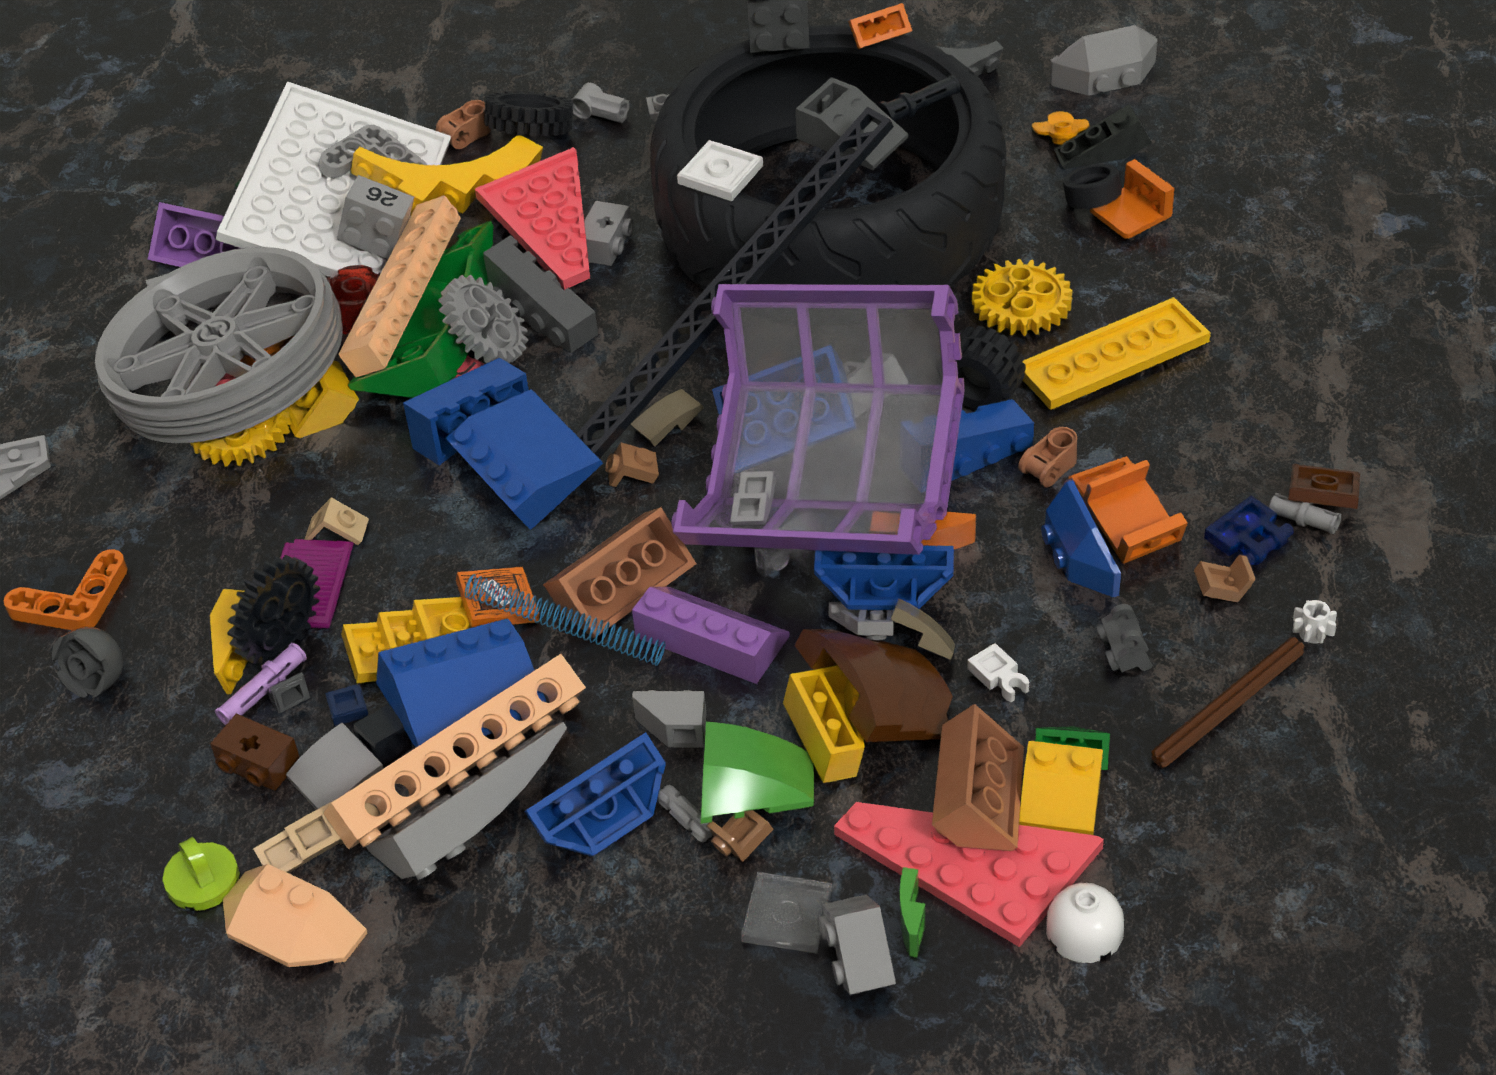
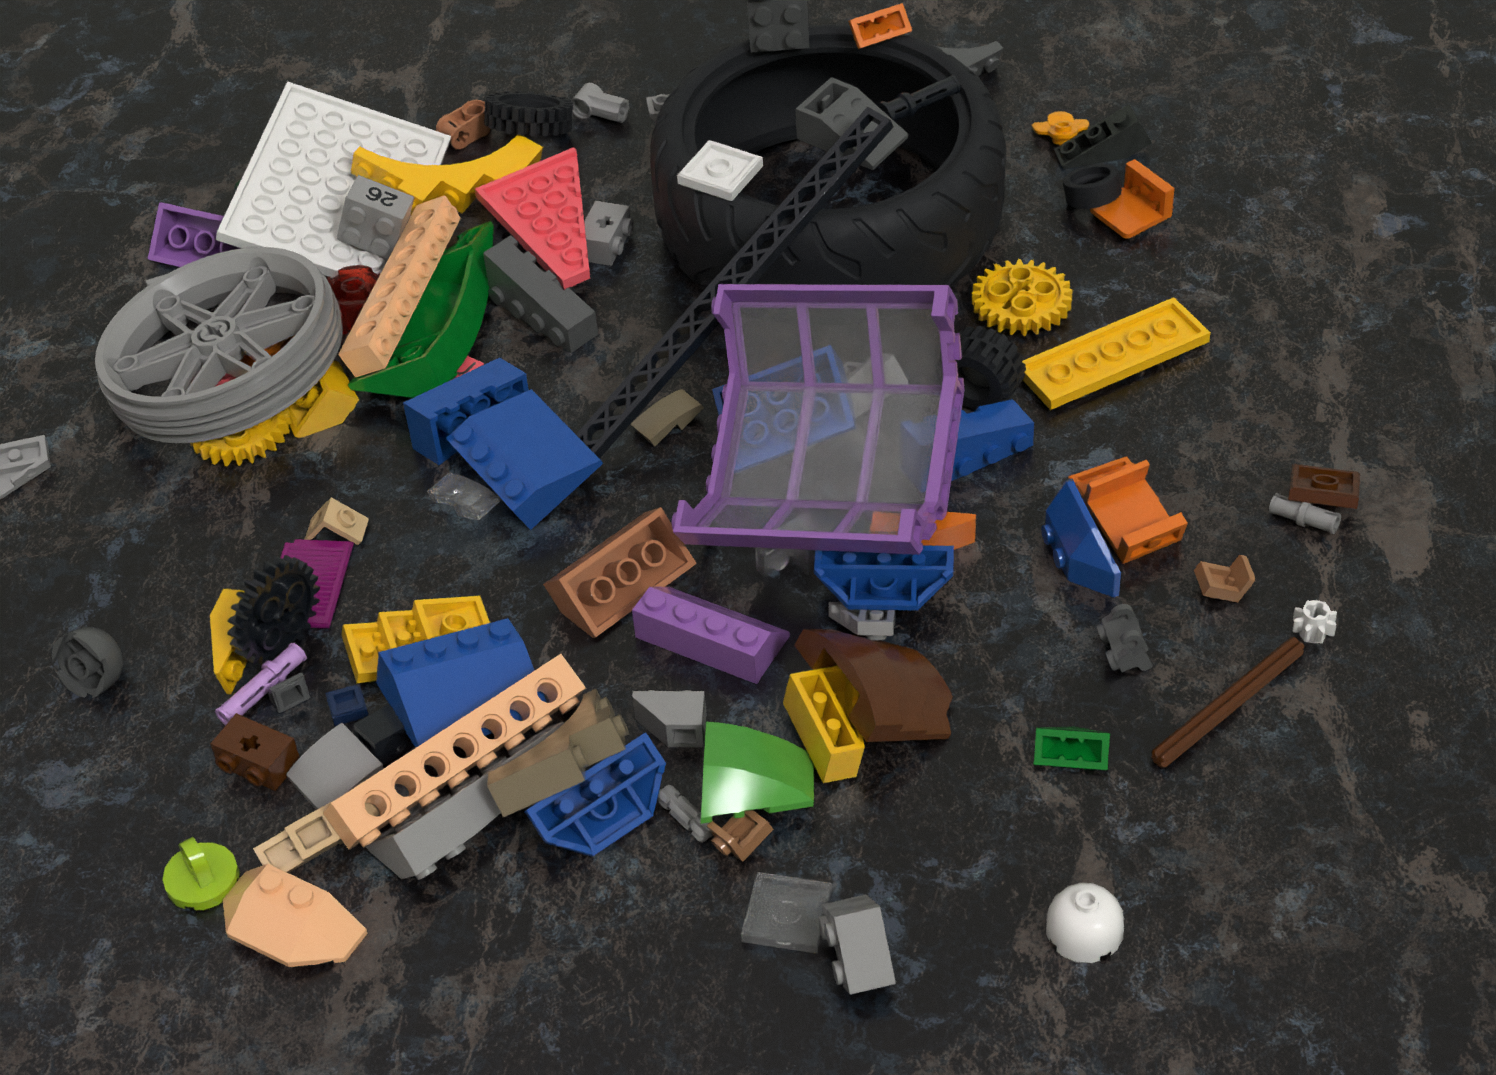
orange beam [3,549,128,630] -> none
light grey beam [319,125,428,178] -> none
light grey gear [439,275,528,364] -> none
orange tile [456,567,539,628] -> none
dark azure piece [465,574,665,666] -> none
medium nougat bracket [605,442,659,487] -> none
light grey slope [730,471,776,525] -> none
coral wing [834,802,1104,947] -> none
dark tan slope [891,599,955,660] -> none
bright green slope [900,867,925,957] -> none
nougat slope [932,704,1024,851] -> none
white plate [967,643,1029,702] -> none
nougat piece [1018,427,1077,488] -> none
yellow slope [1019,741,1103,835] -> none
light grey wedge [1050,25,1157,96] -> none
clear blue plate [1204,496,1294,566] -> none
none -> clear slope [427,473,501,520]
none -> dark tan arch [487,689,629,817]

